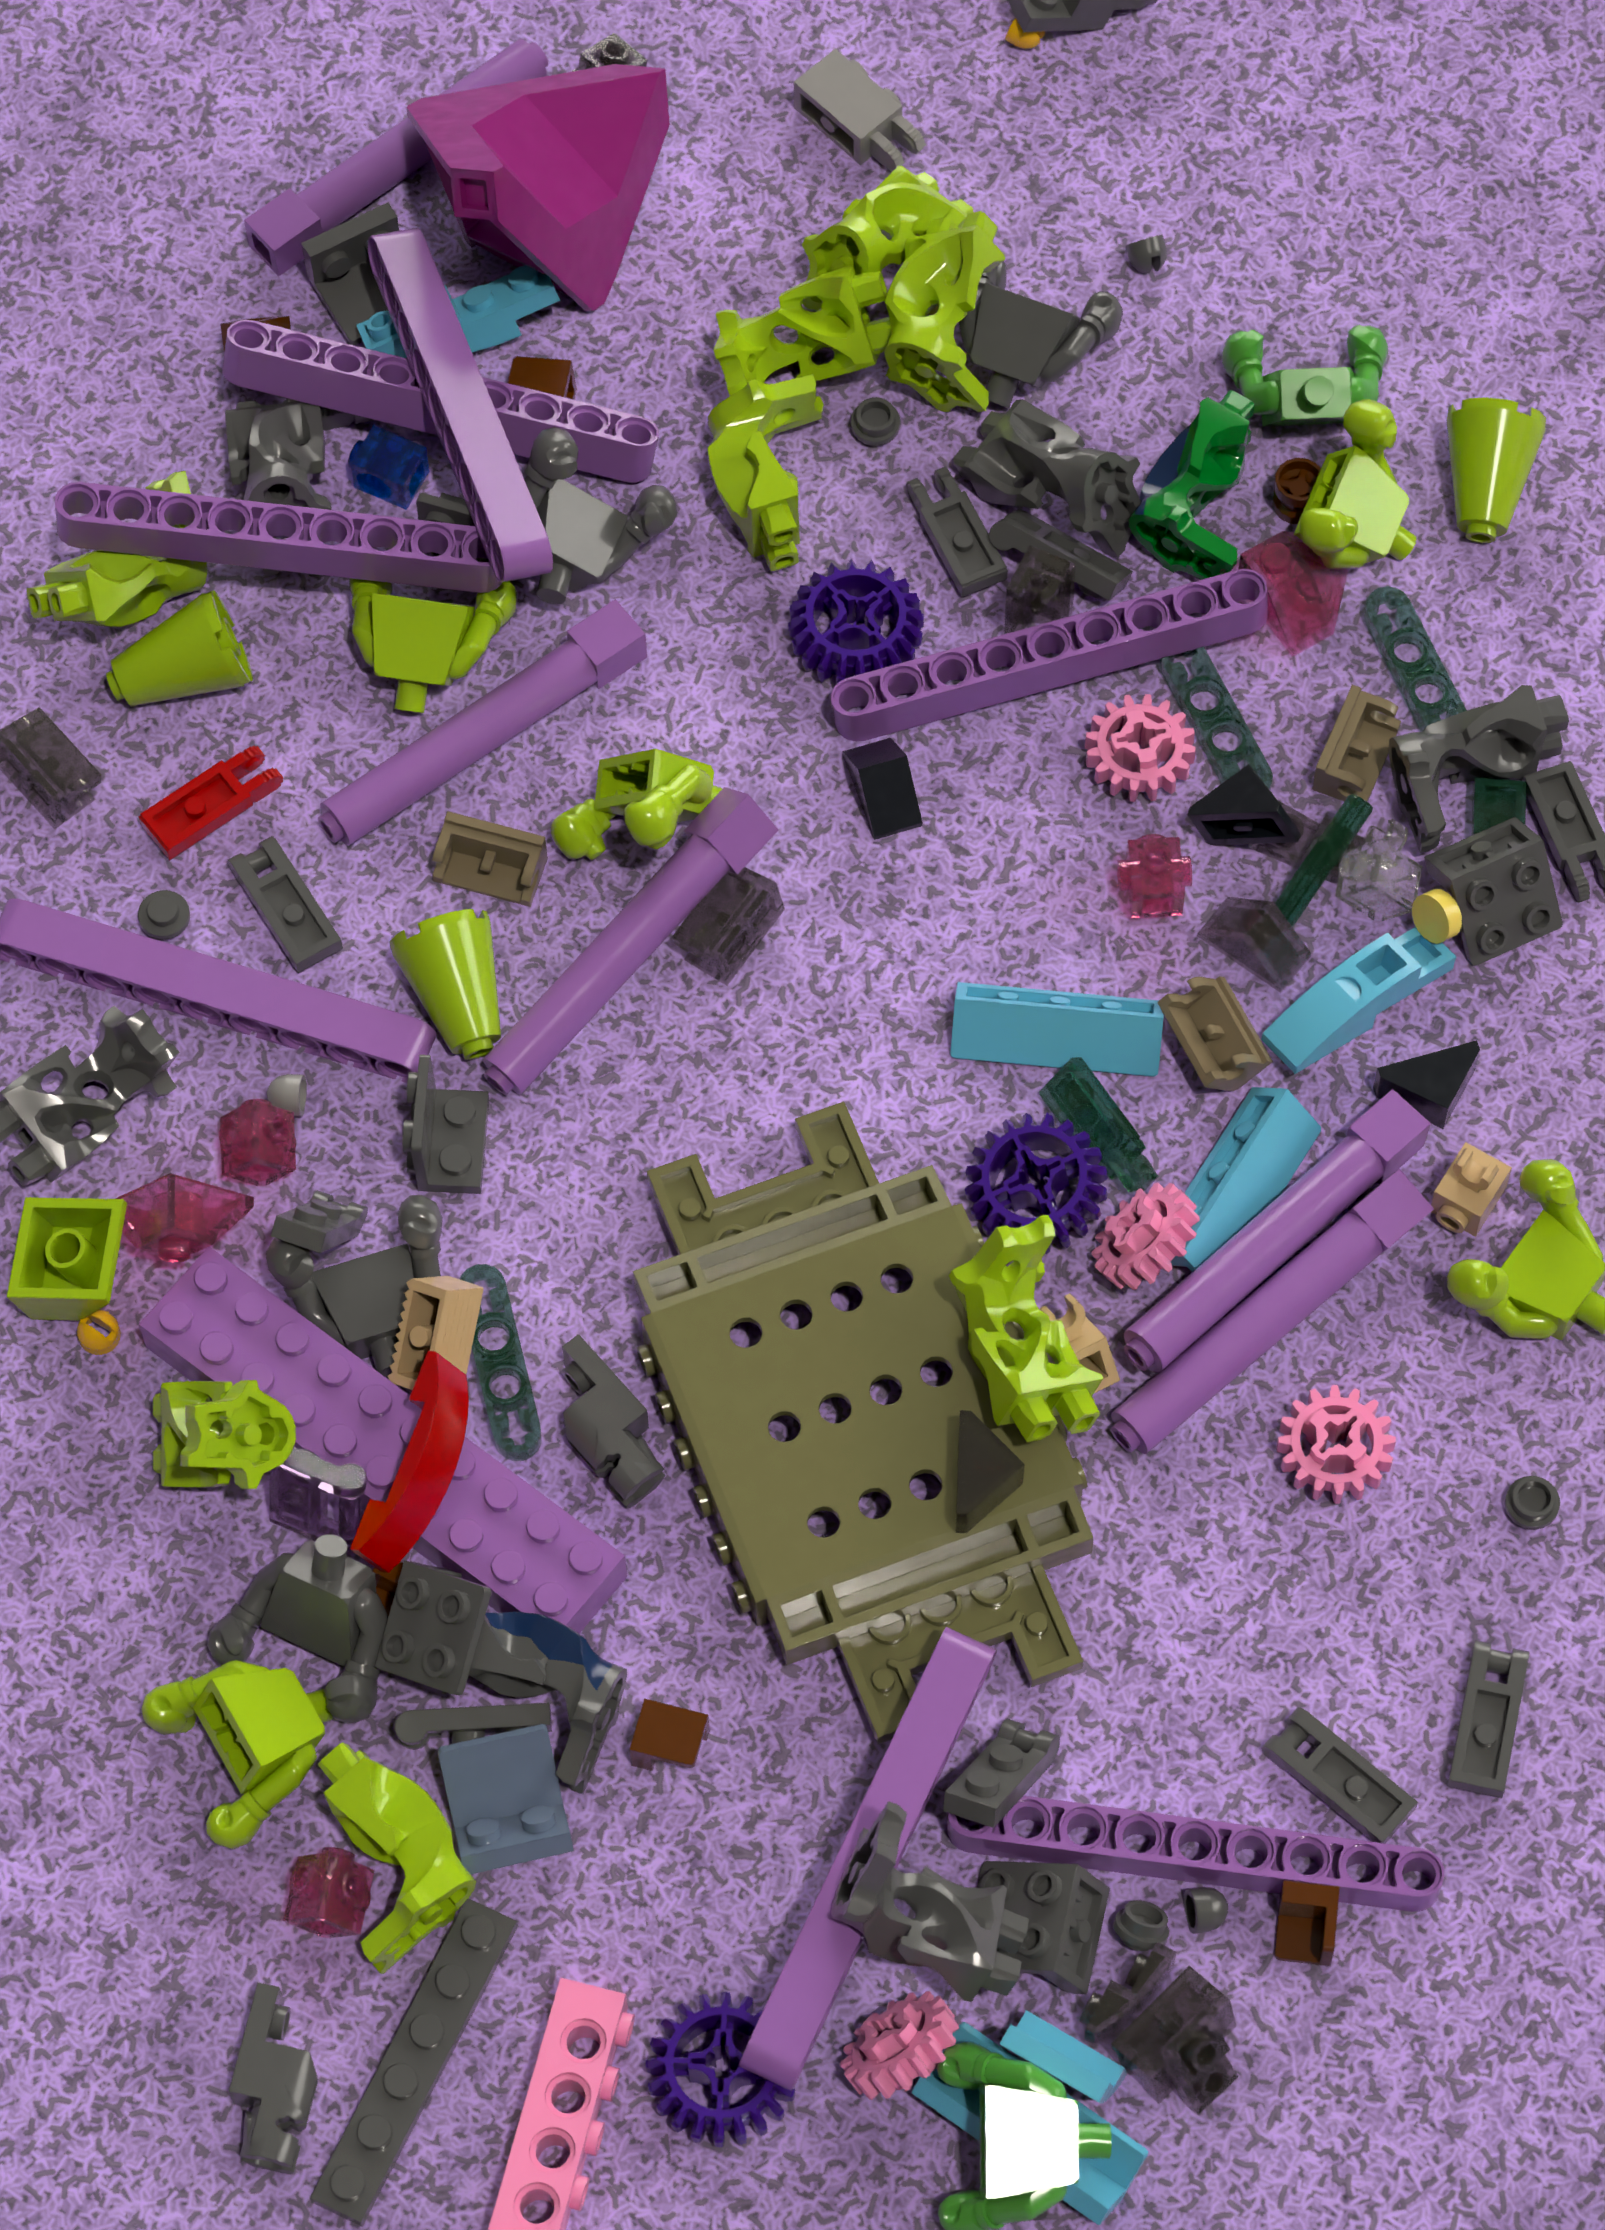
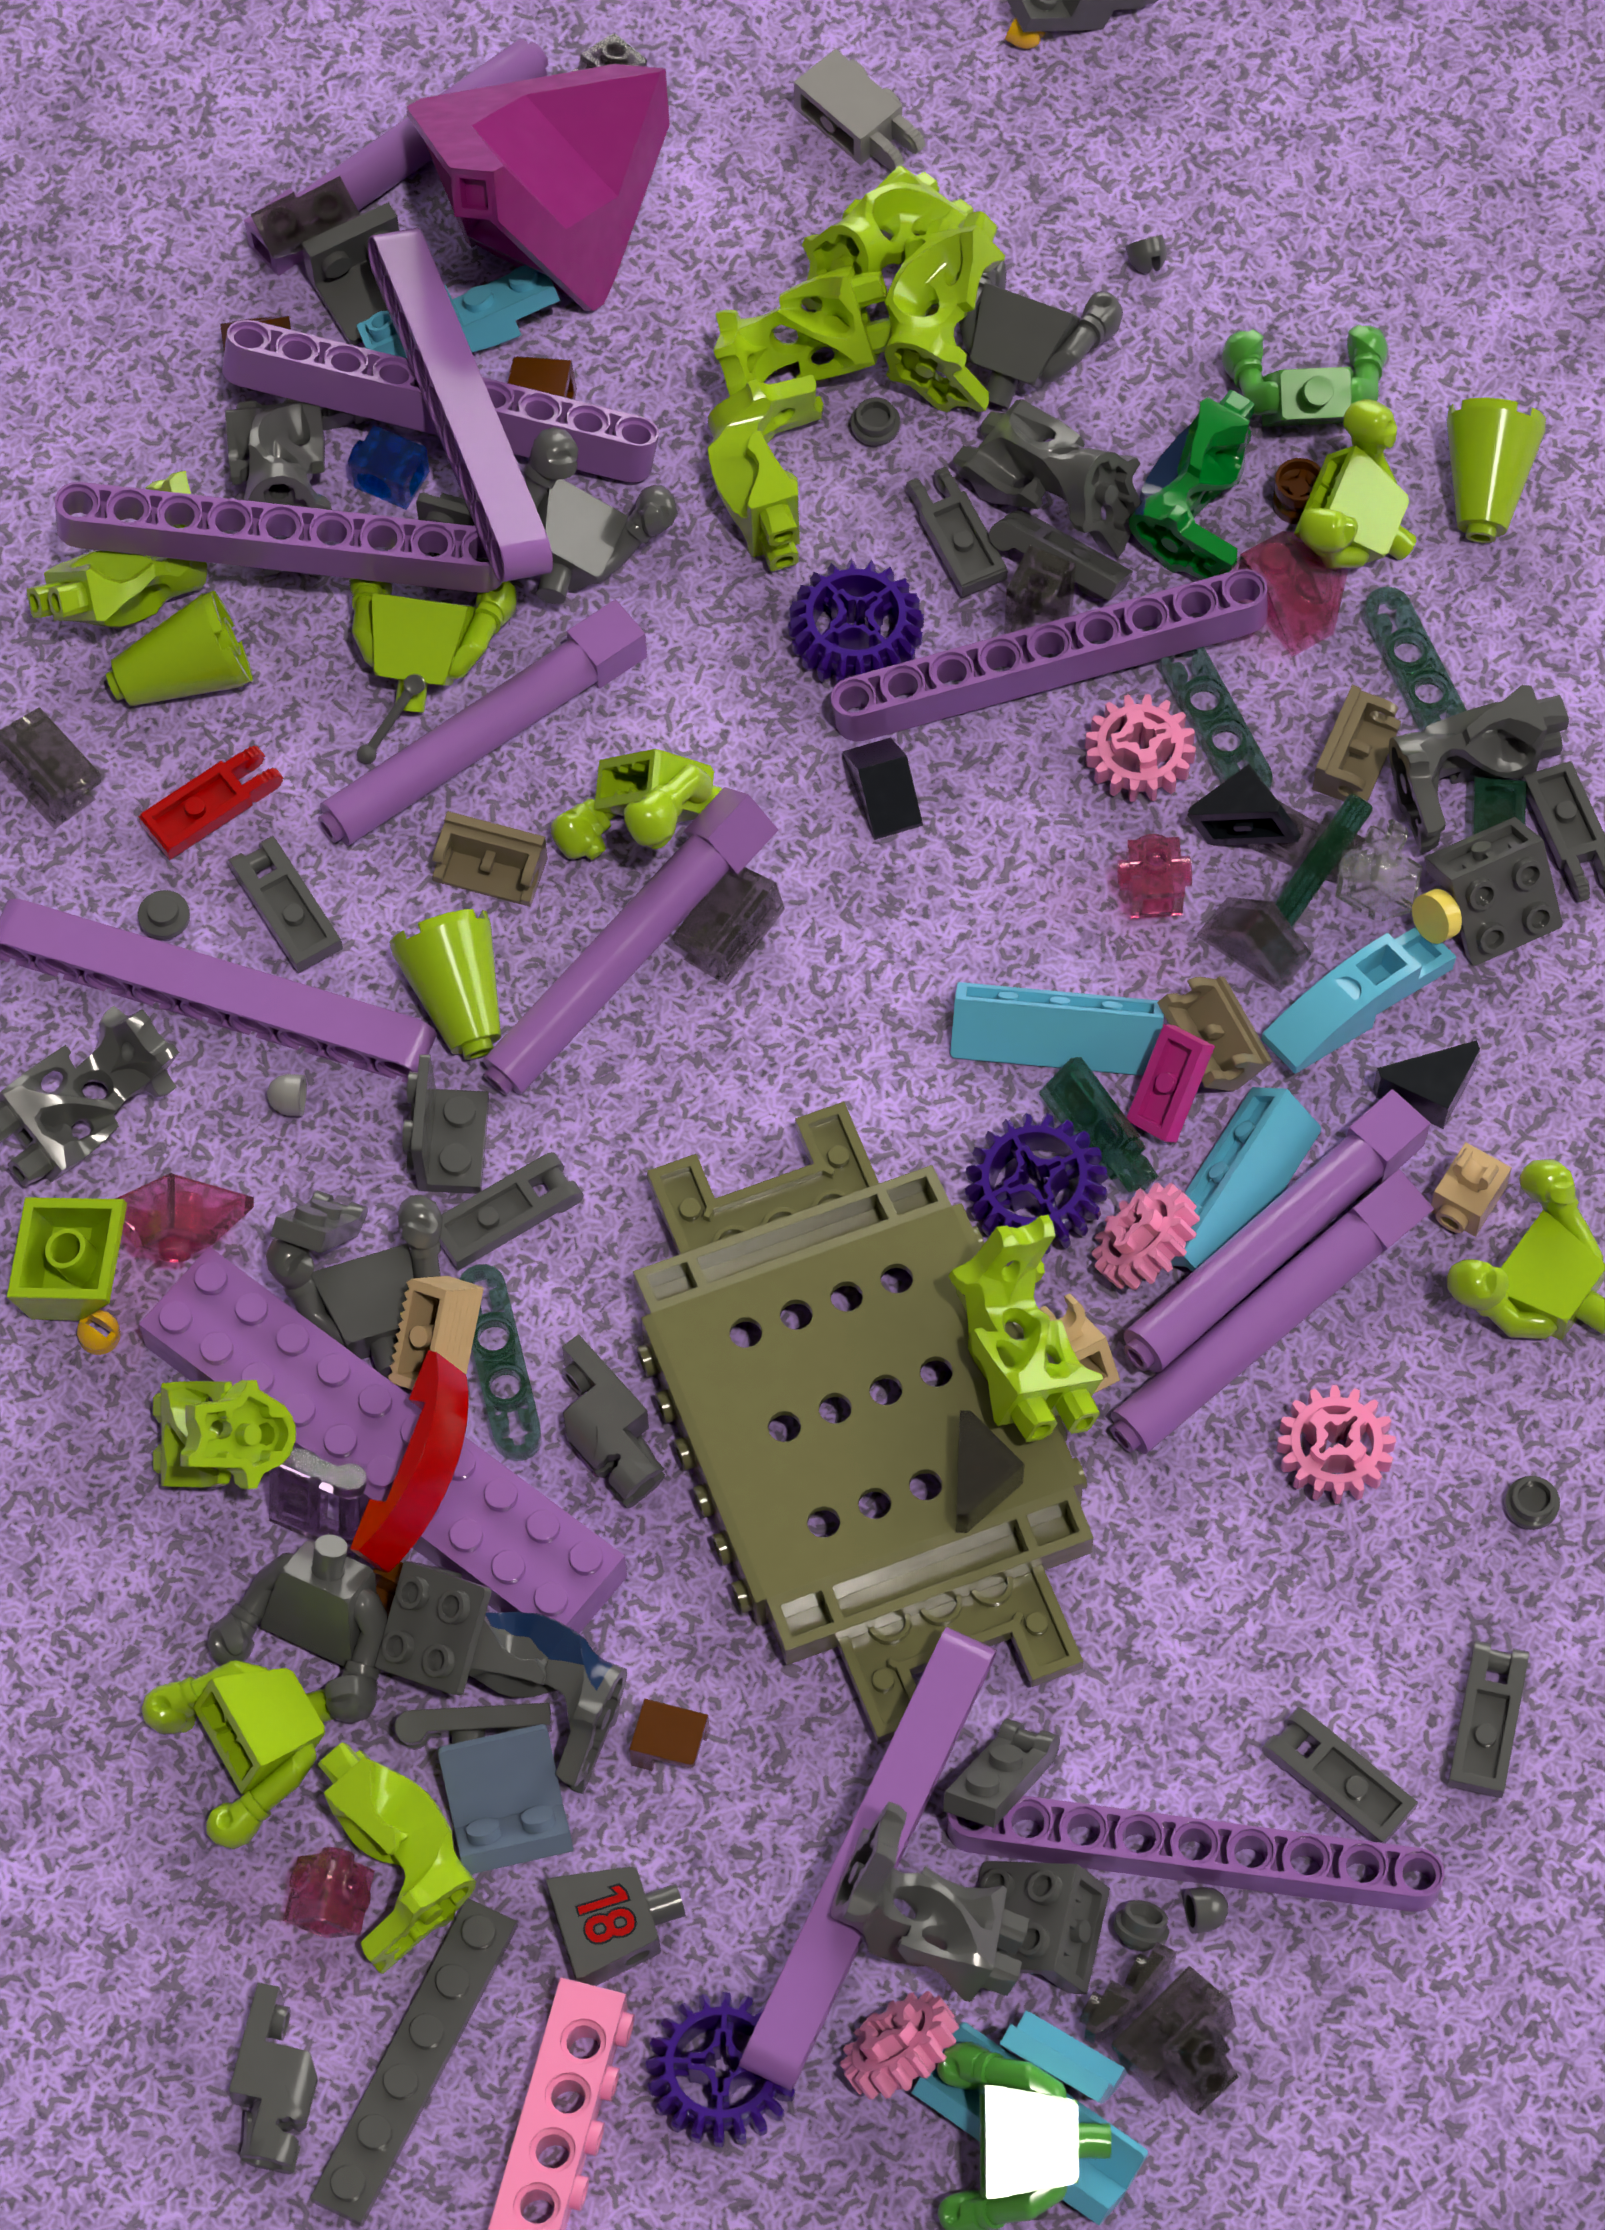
clear pink brick [219,1099,296,1186] -> none
reddish brown panel [1275,1880,1340,1966] -> none
none -> clear smoke slope [250,176,360,259]
none -> dark grey hinge [357,674,425,764]
none -> dark grey plate [439,1152,584,1271]
none -> dark grey torso [546,1867,686,1986]
none -> dark pink plate [1126,1024,1215,1143]

